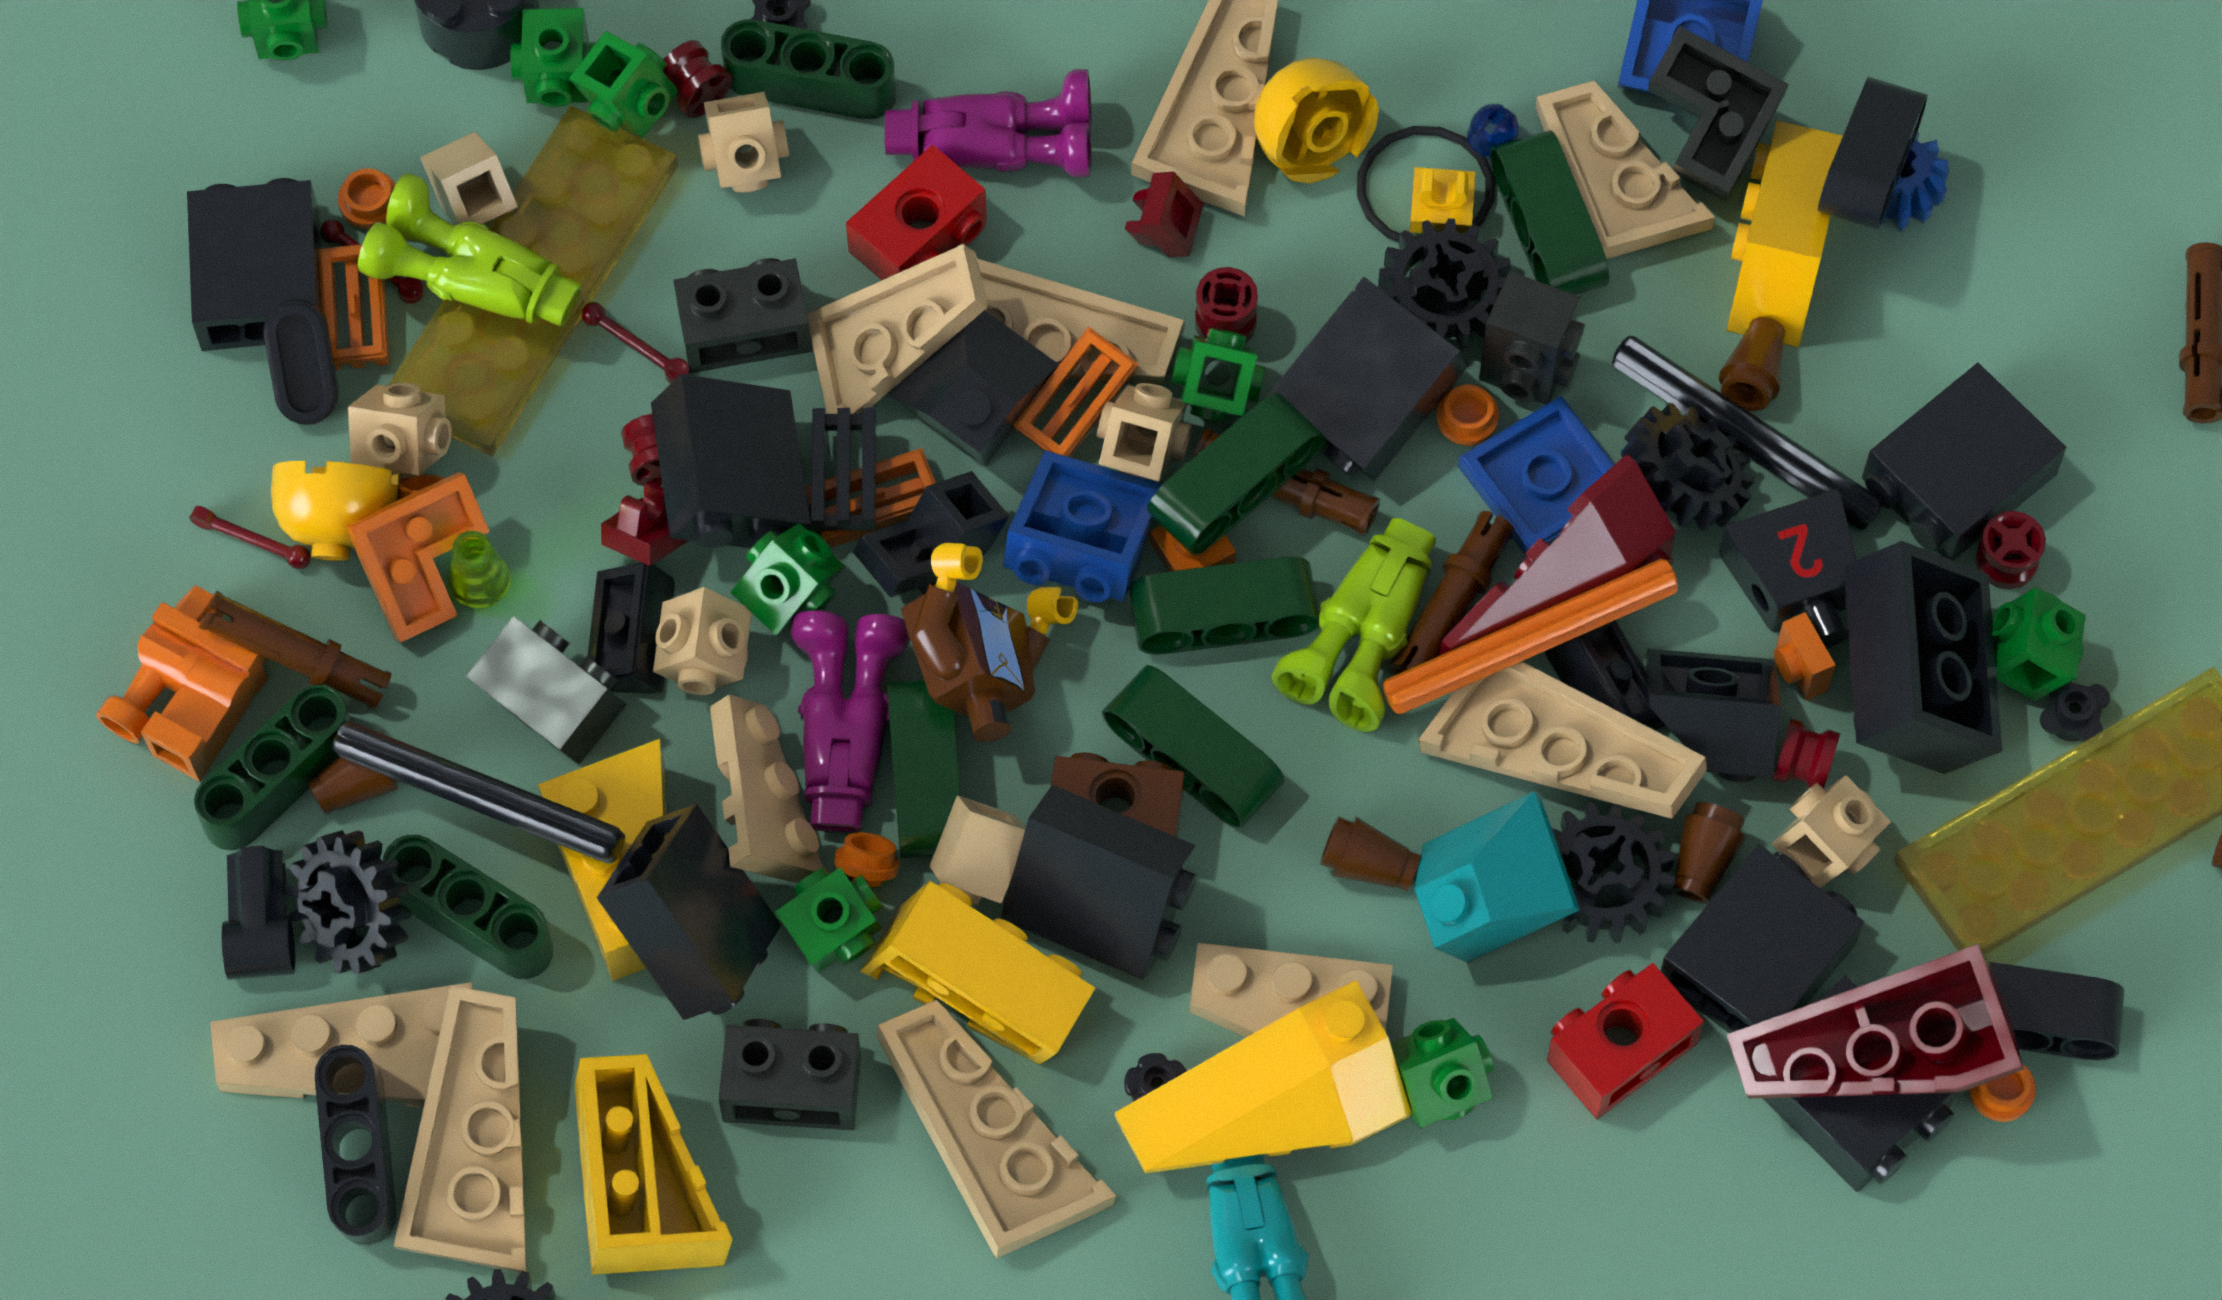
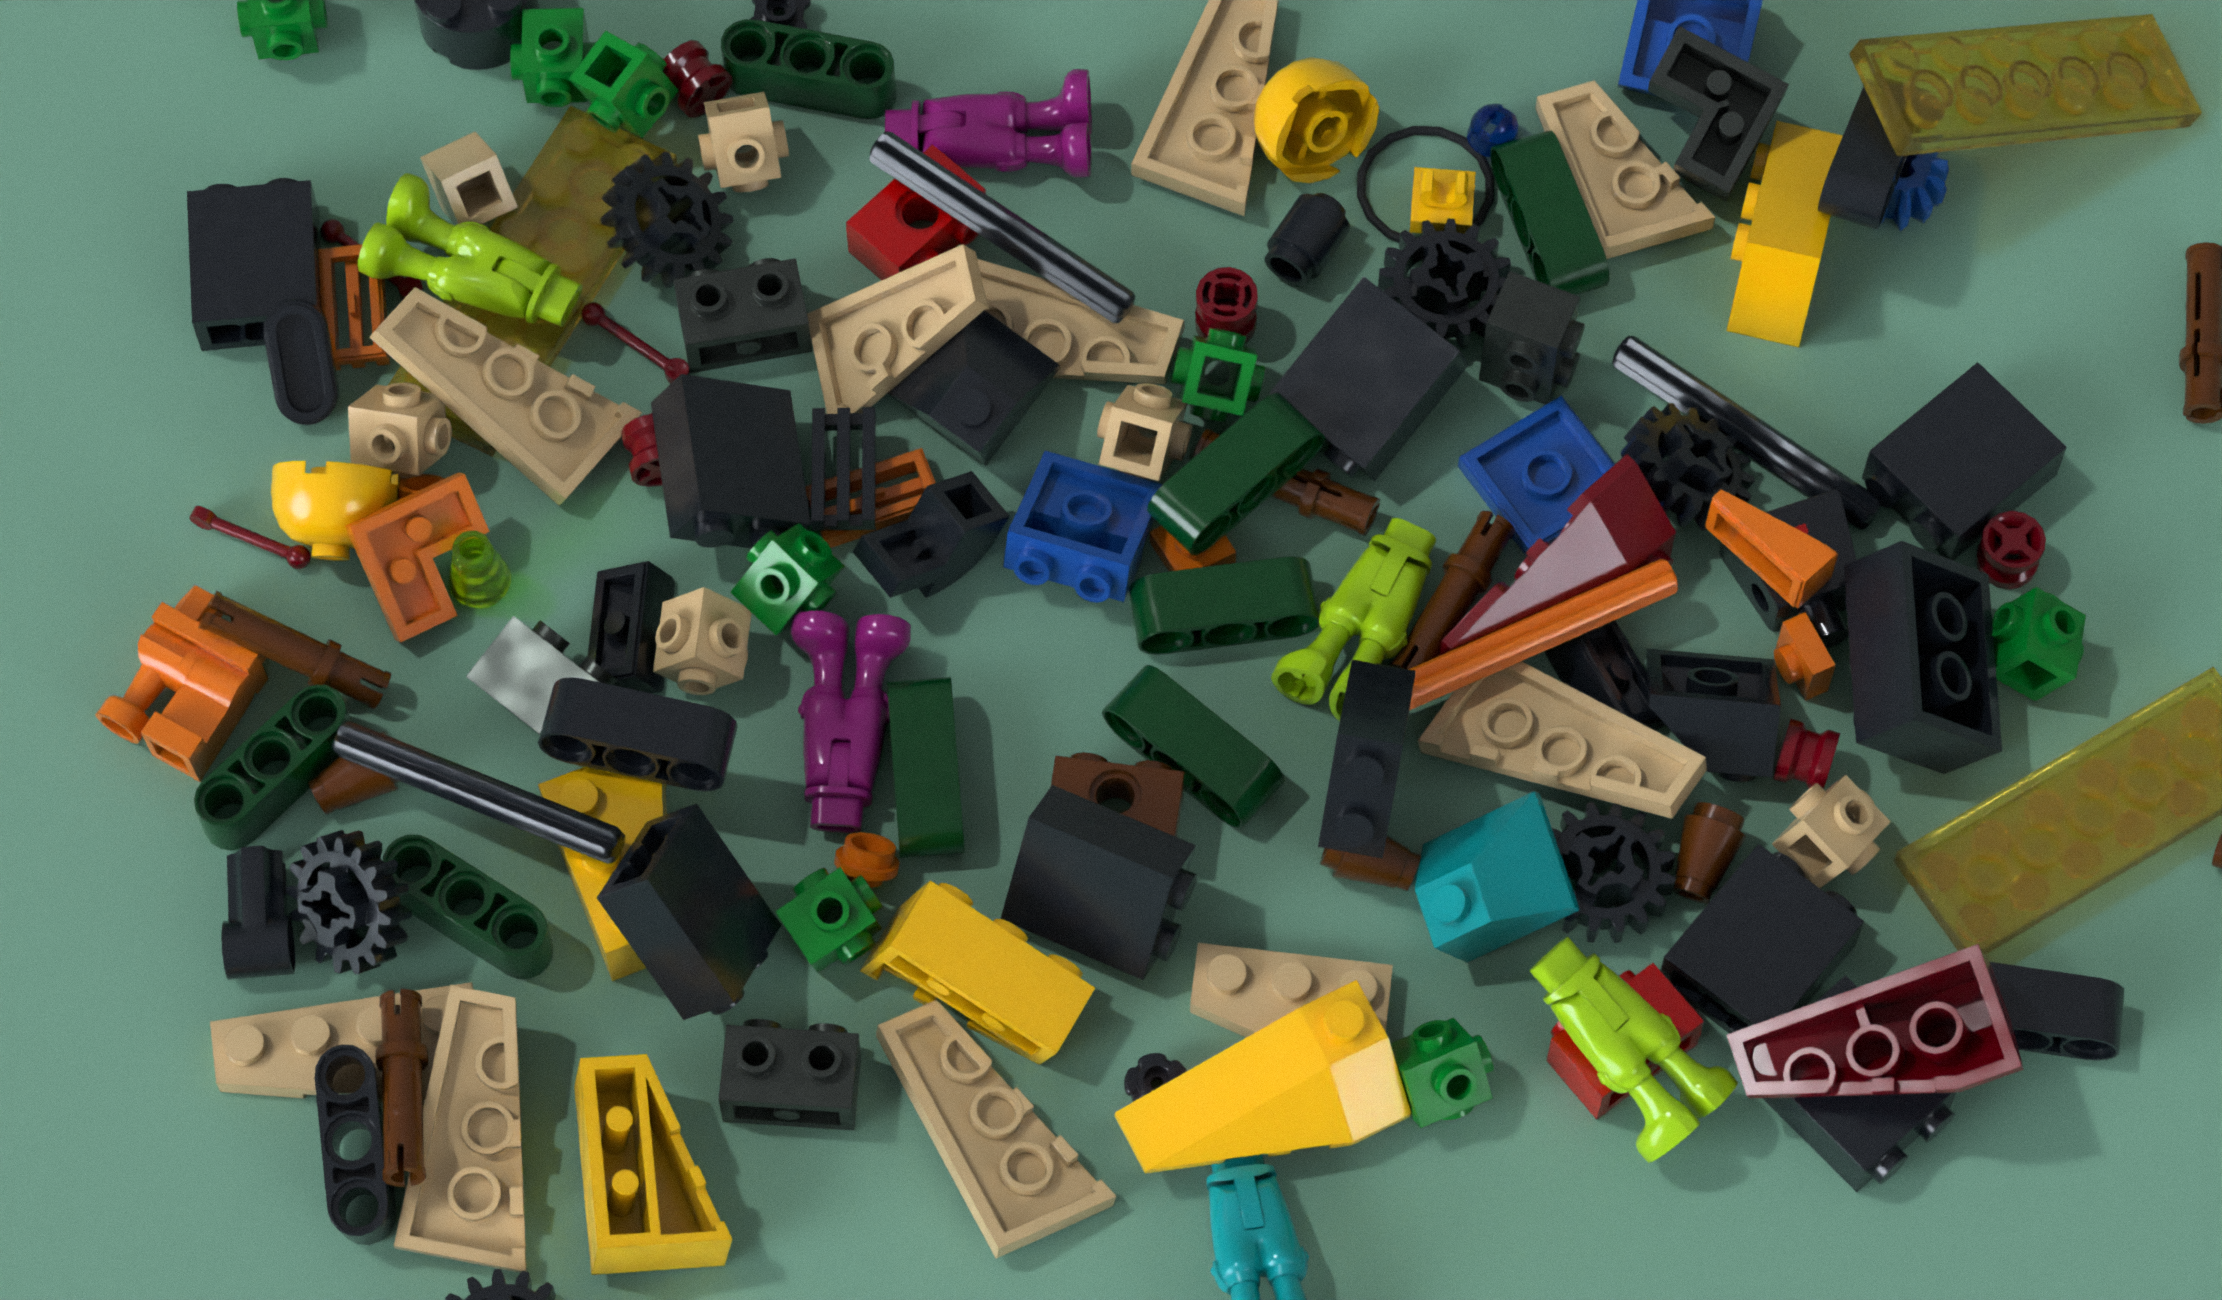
orange plate [338,168,396,229] -> none
dark red tile [601,482,690,566] -> none
tan wing [710,694,823,884] -> none
reddish brown torso [901,543,1078,742] -> none
tan brick [929,795,1026,905] -> none
orange tile [1013,326,1139,457] -> none
dark red tile [1125,171,1204,258] -> none
orange plate [1436,384,1499,446] -> none
reddish brown cone [1719,317,1786,411] -> none
orange plate [1968,1063,2036,1122] -> none
black plate [2039,681,2110,743] -> none
none -> tan wing [369,287,642,506]
none -> reddish brown pin [375,989,428,1187]
none -> black beam [538,677,738,792]
none -> black gear [600,152,734,288]
none -> black axle [869,131,1136,323]
none -> black brick [1265,193,1350,286]
none -> black brick [1318,660,1416,859]
none -> lime piece [1529,936,1738,1163]
none -> orange slope [1705,489,1839,609]
none -> clear yellow plate [1849,14,2202,156]

